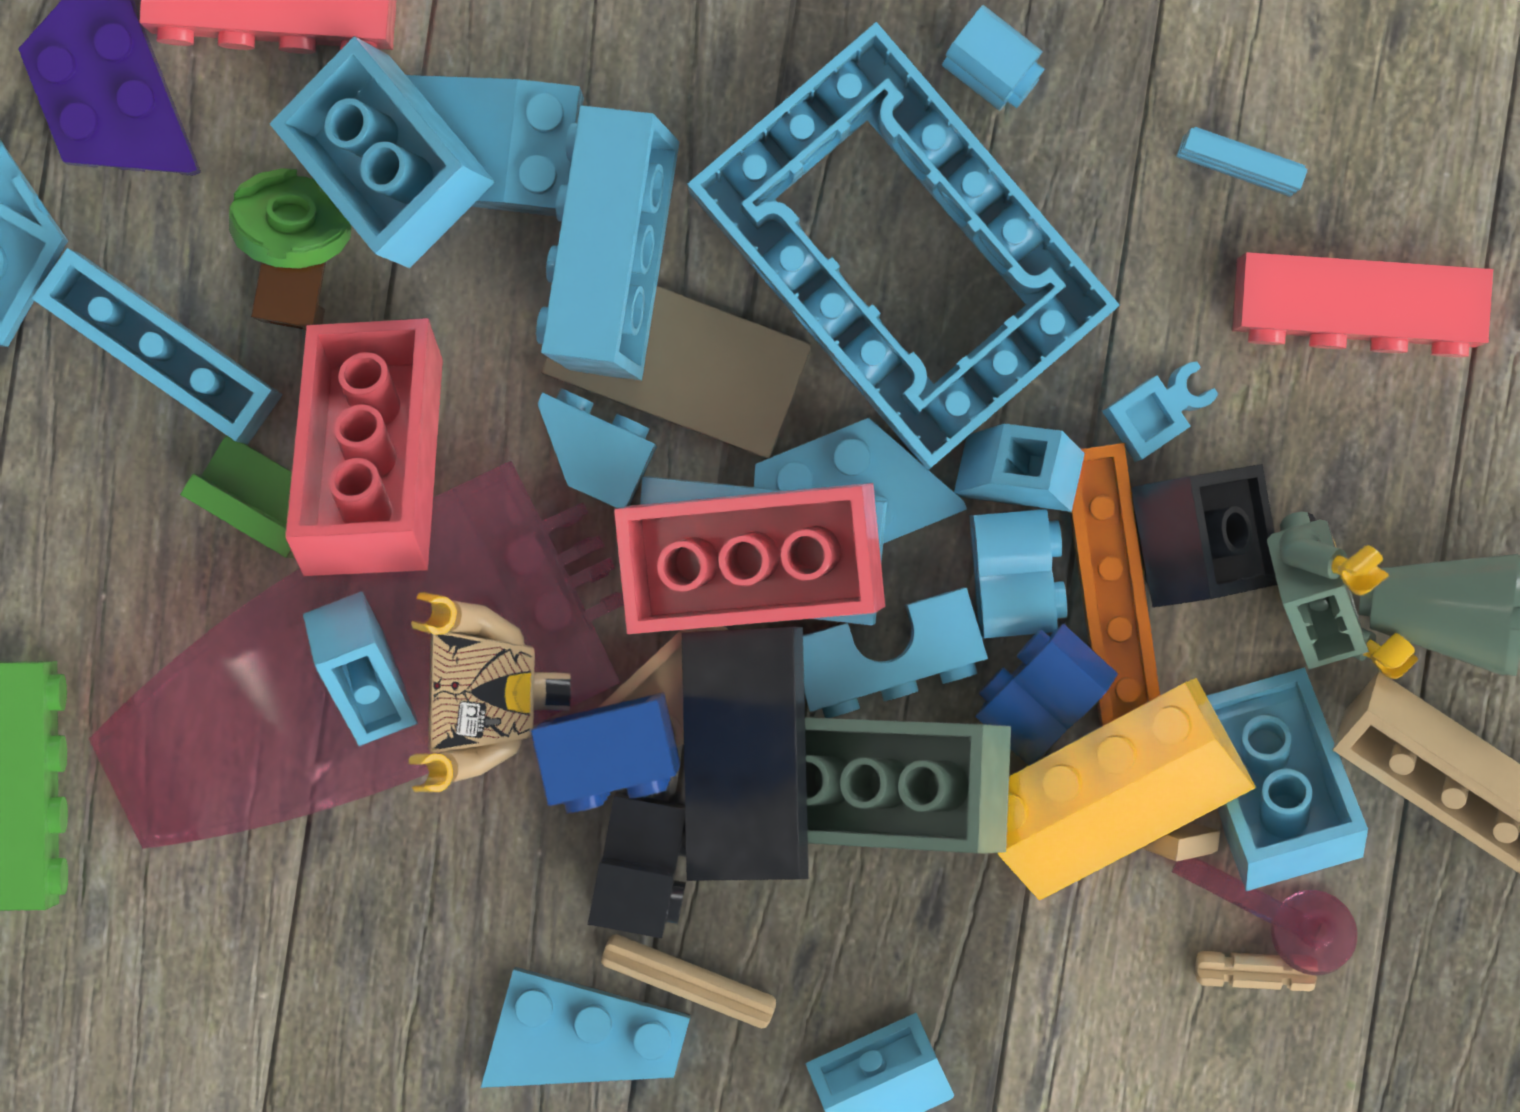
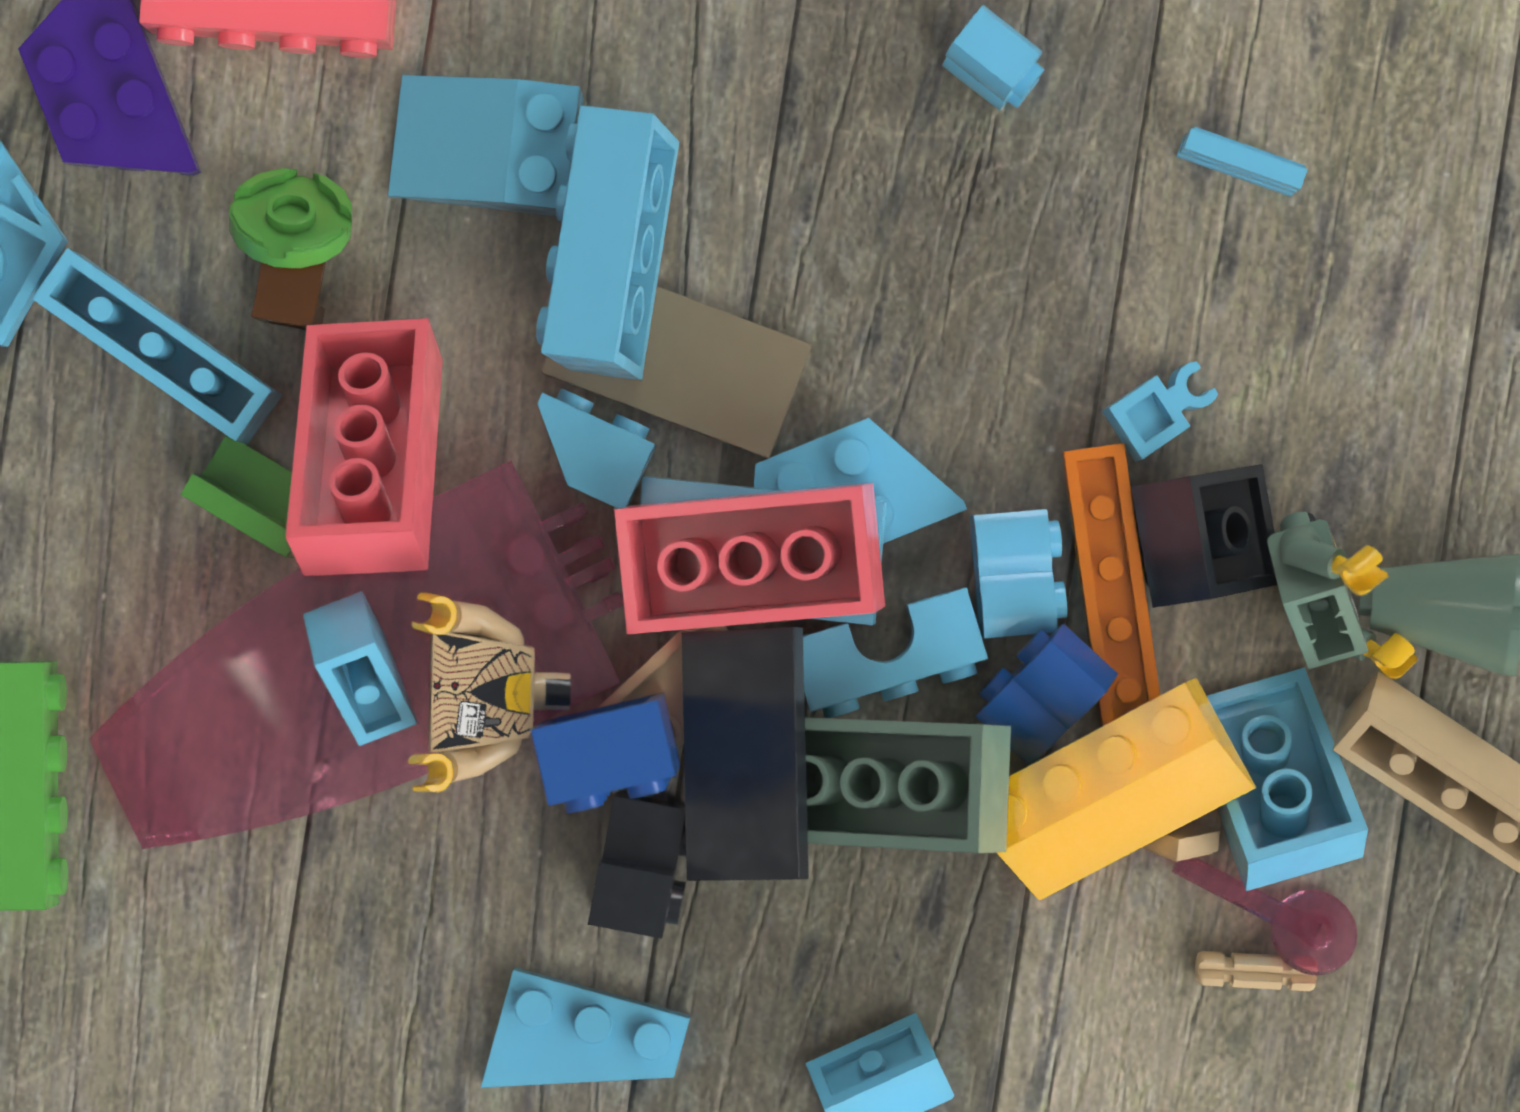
medium azure brick [269,36,495,268] -> none
tan axle [601,934,776,1028] -> none
medium azure brick [687,22,1120,470] -> none
medium azure slope [954,424,1085,512] -> none
coral brick [1232,252,1493,357] -> none

